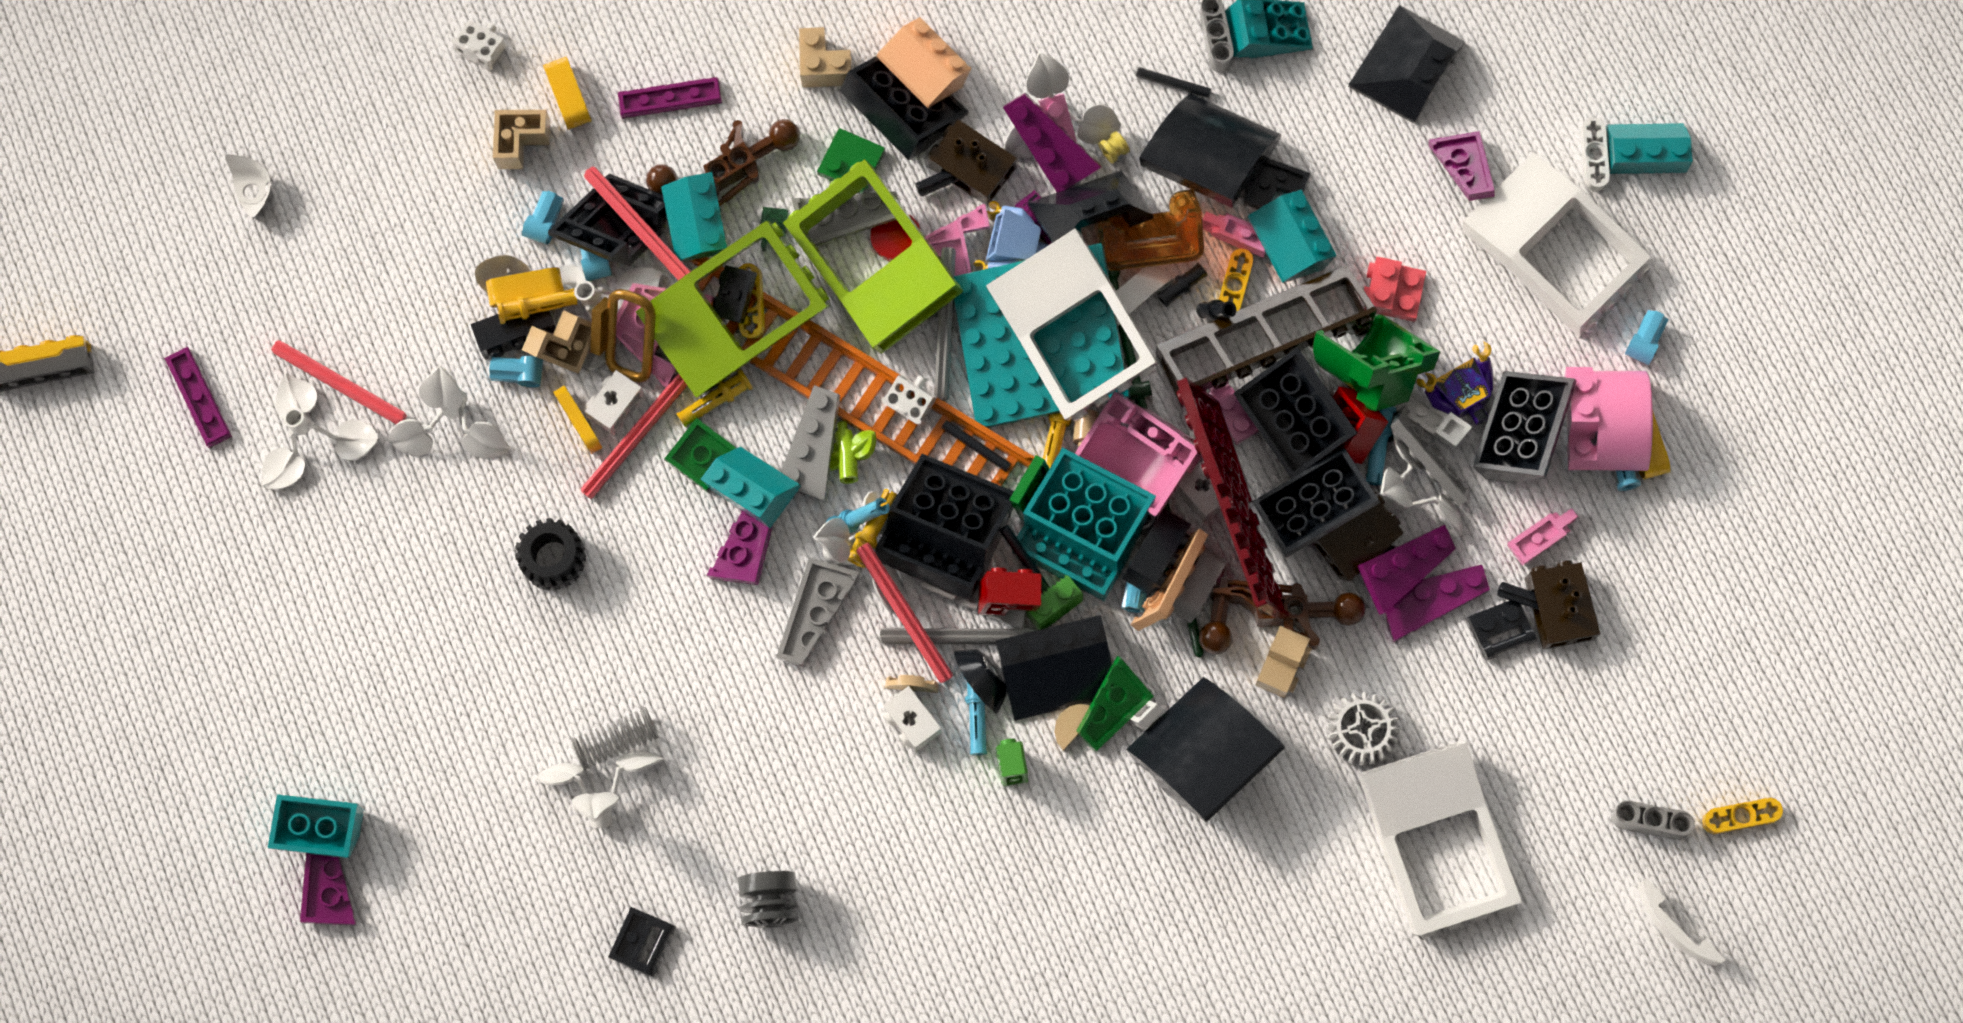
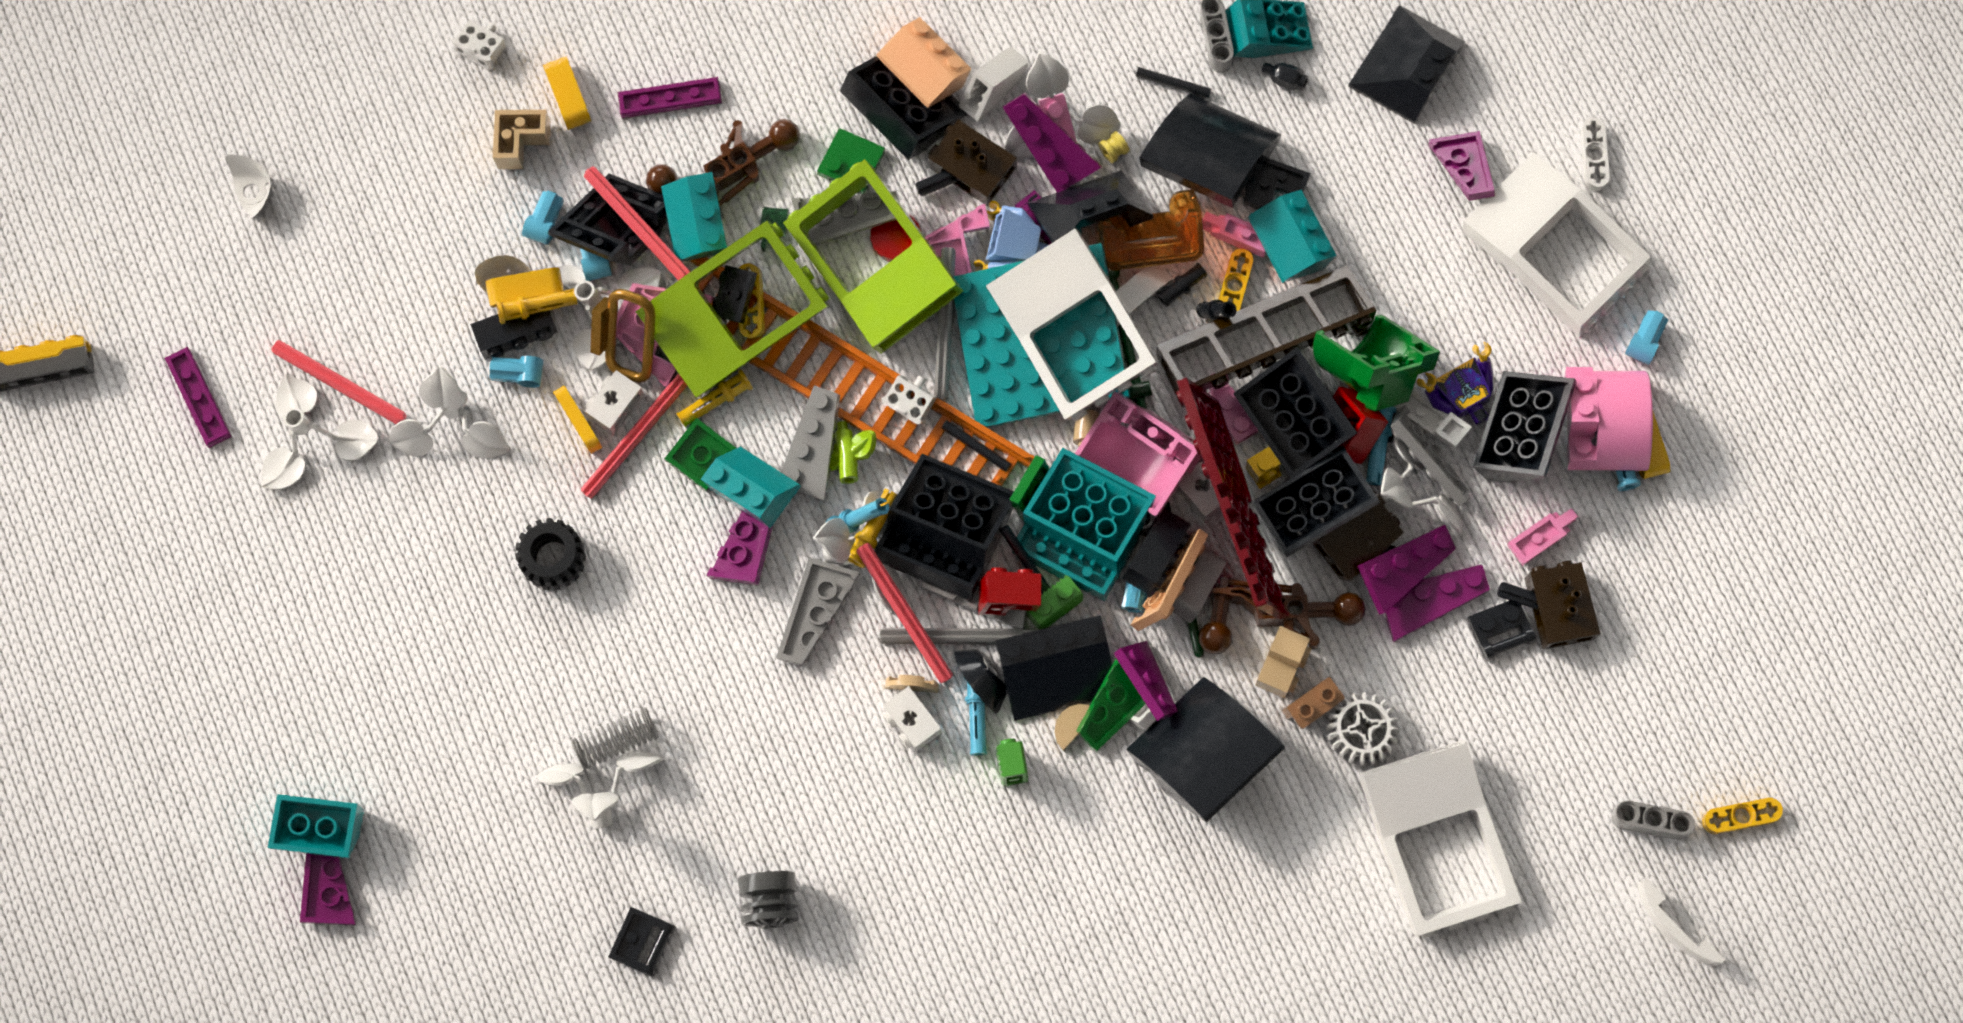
tan brick [522,310,591,374] -> none
tan brick [799,27,852,88] -> none
yellow pin [1043,412,1072,468] -> none
coral plate [1364,256,1426,322] -> none
teal slope [1606,123,1693,174] -> none
none -> white slope [959,46,1030,122]
none -> magenta wing [1113,641,1178,721]
none -> yellow brick [1245,447,1282,490]
none -> black plant [1261,62,1309,91]
none -> medium nougat bracket [1281,676,1345,729]

